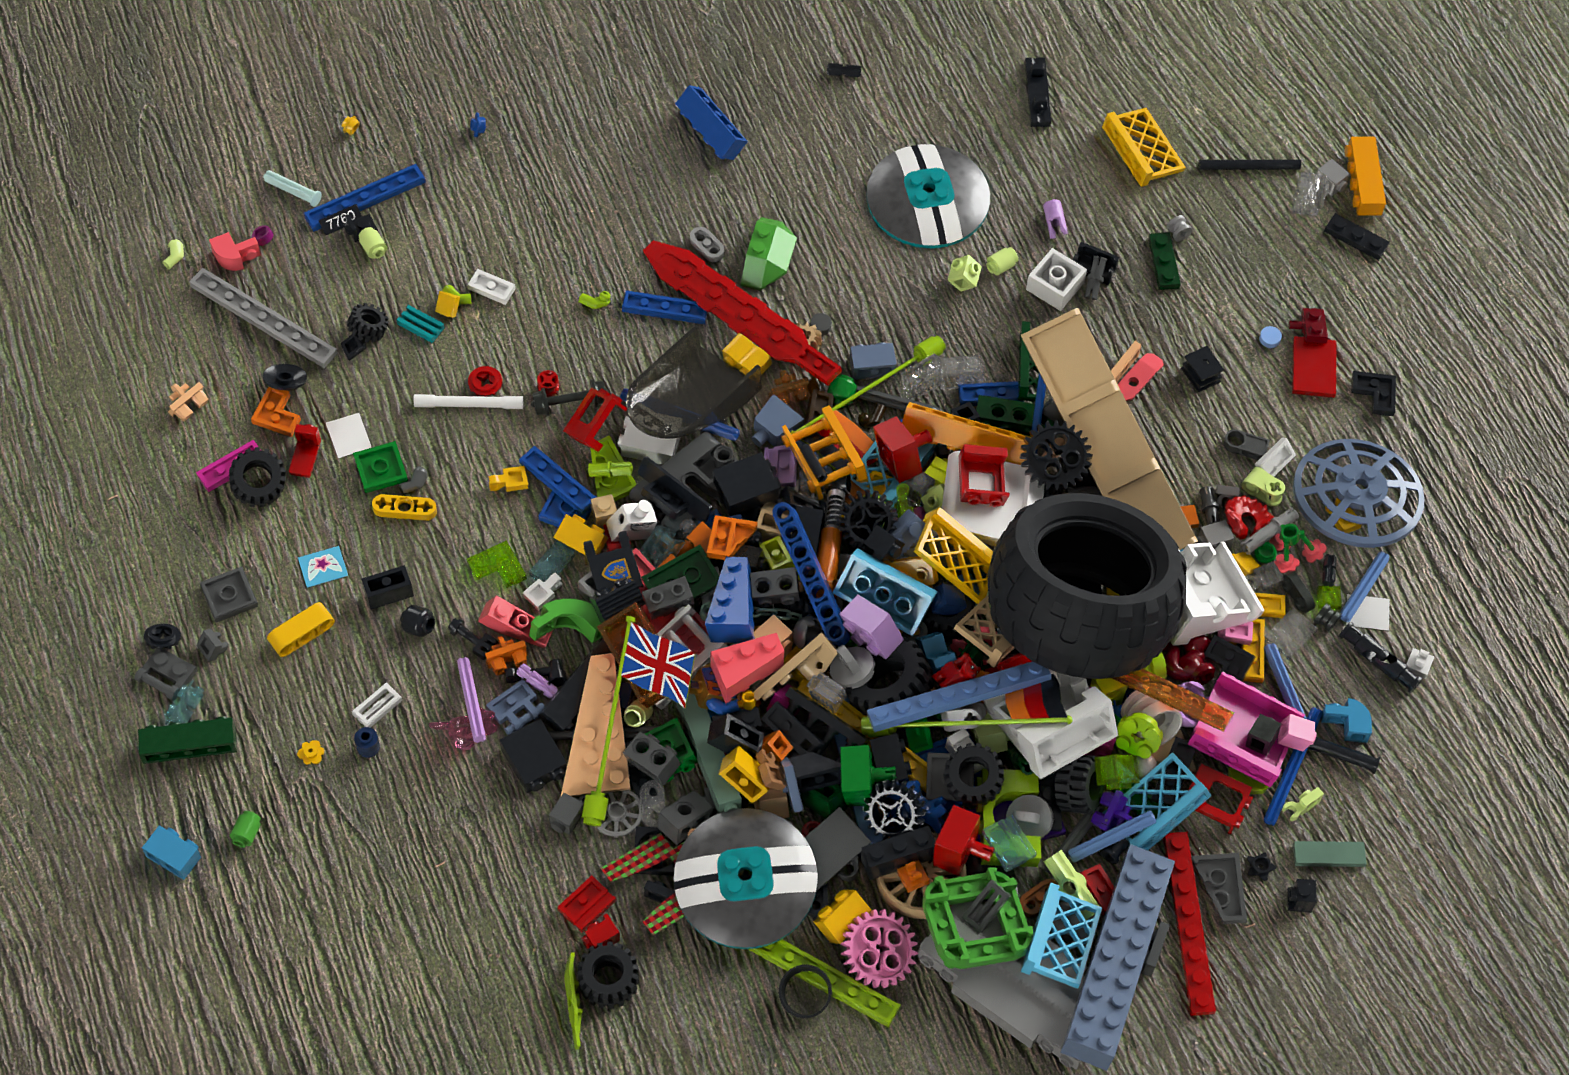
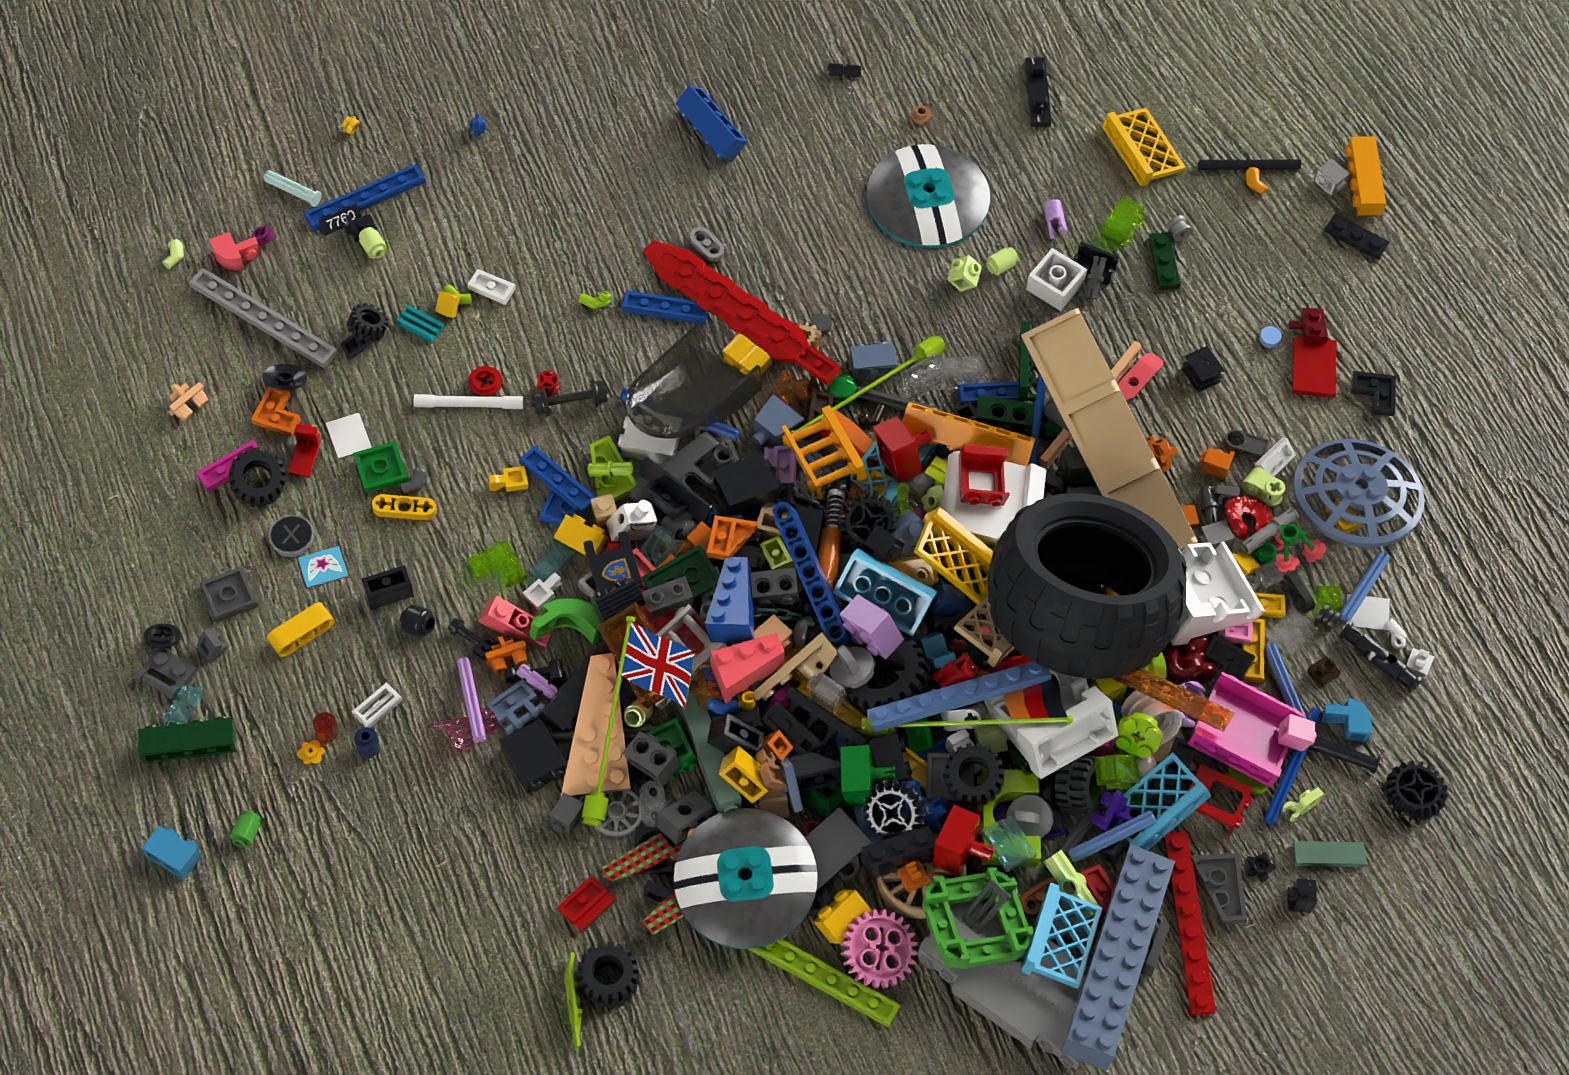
red window [563,388,628,452] -> none
red brick [581,913,620,950] -> none
bright green wedge [741,217,797,291] -> none
black tyre [779,964,832,1018] -> none
black piece [800,444,827,482] -> none
black gear [1020,420,1093,493] -> none
pearl dark grey brick [1245,714,1281,756] -> none
clear brick [1292,172,1329,216] -> none
black piece [1322,554,1336,587] -> none
none -> black tile [269,515,314,557]
none -> clear red brick [313,712,339,743]
none -> medium nougat plate [911,105,931,125]
none -> clear neon green brick [1101,196,1145,248]
none -> orange hips [1146,436,1179,472]
none -> orange brick [1199,447,1235,481]
none -> light orange arm [1246,167,1268,195]
none -> dark brown tile [1308,655,1341,687]
none -> white arm [1384,618,1406,650]
none -> black gear [1384,760,1448,822]

